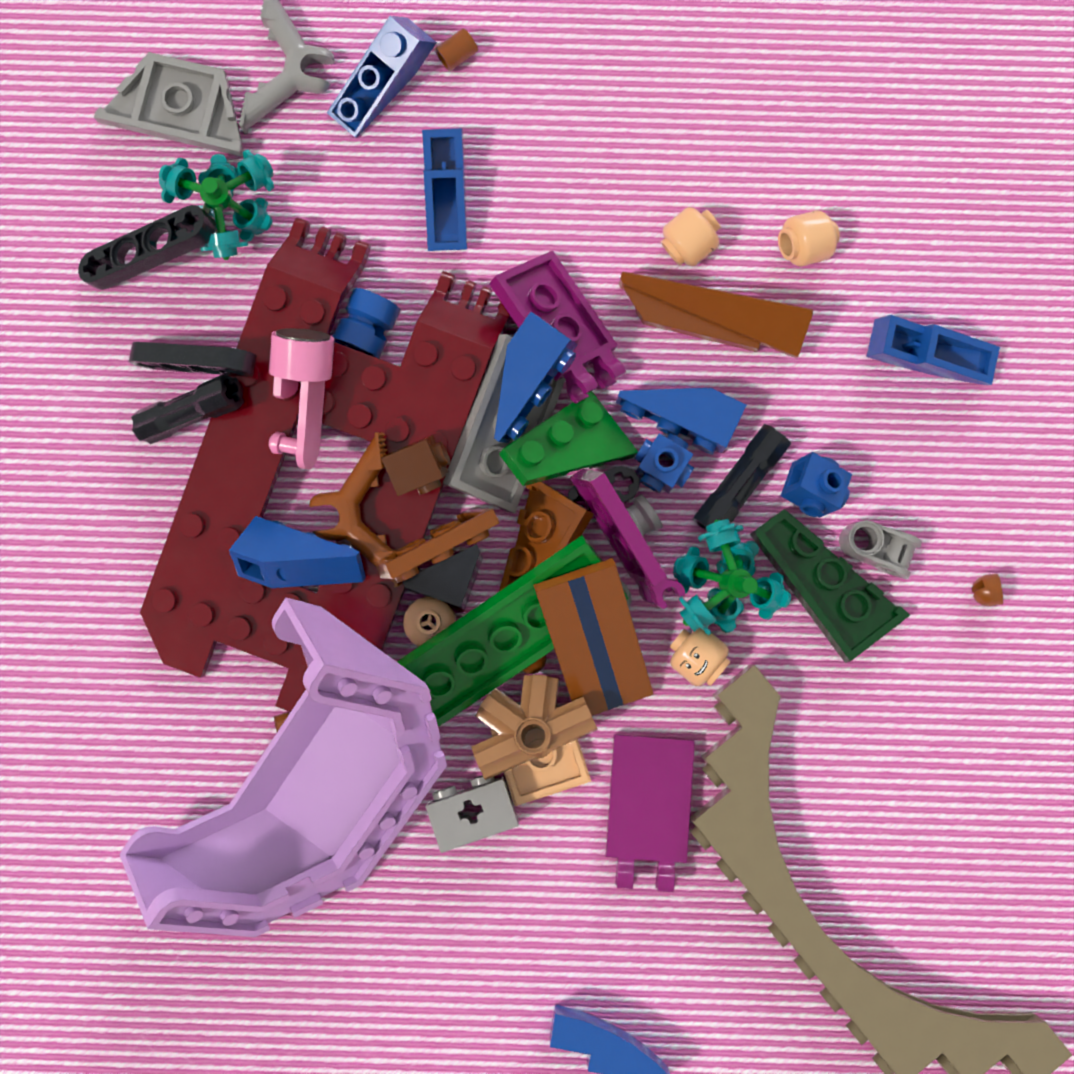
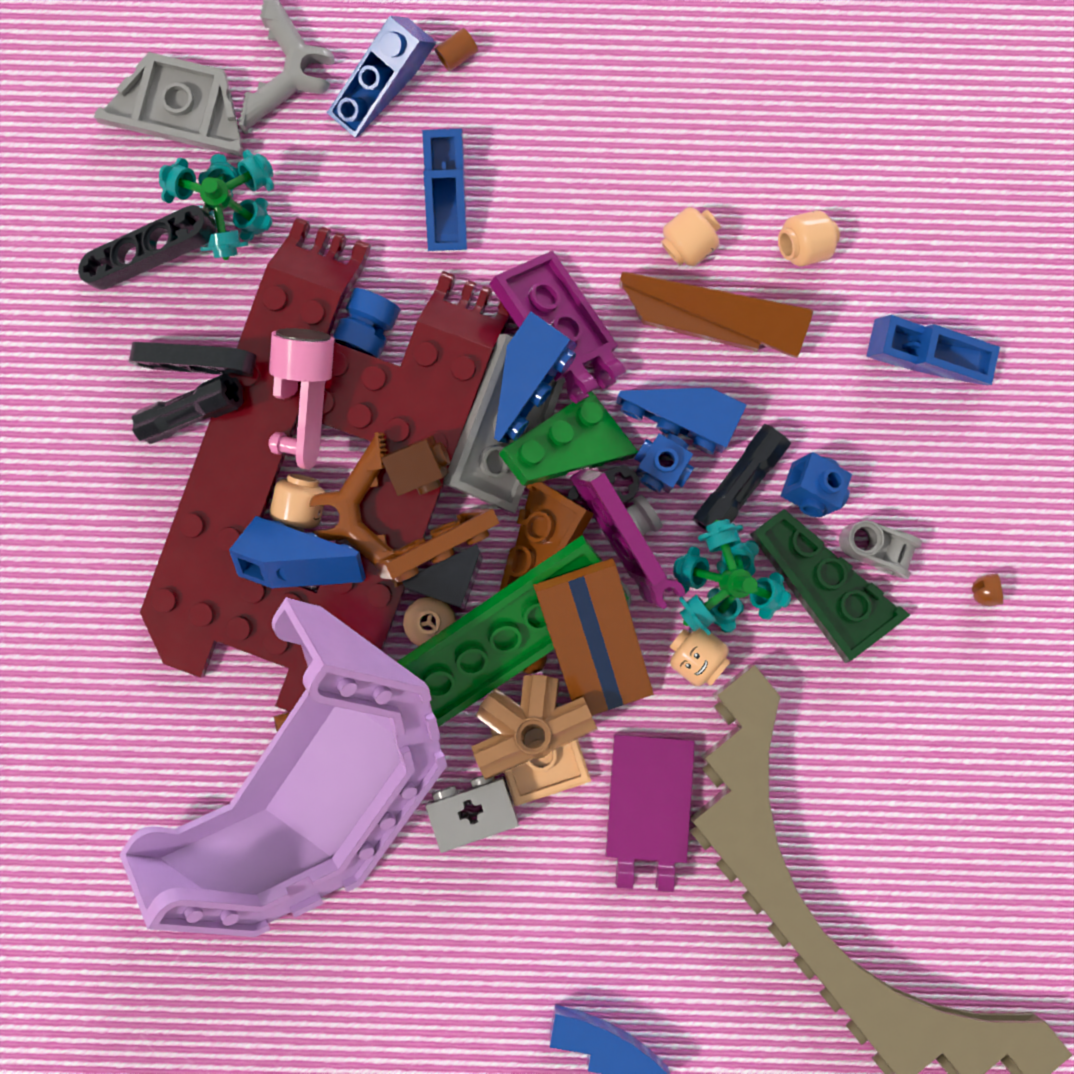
none -> light nougat head [270,473,326,532]

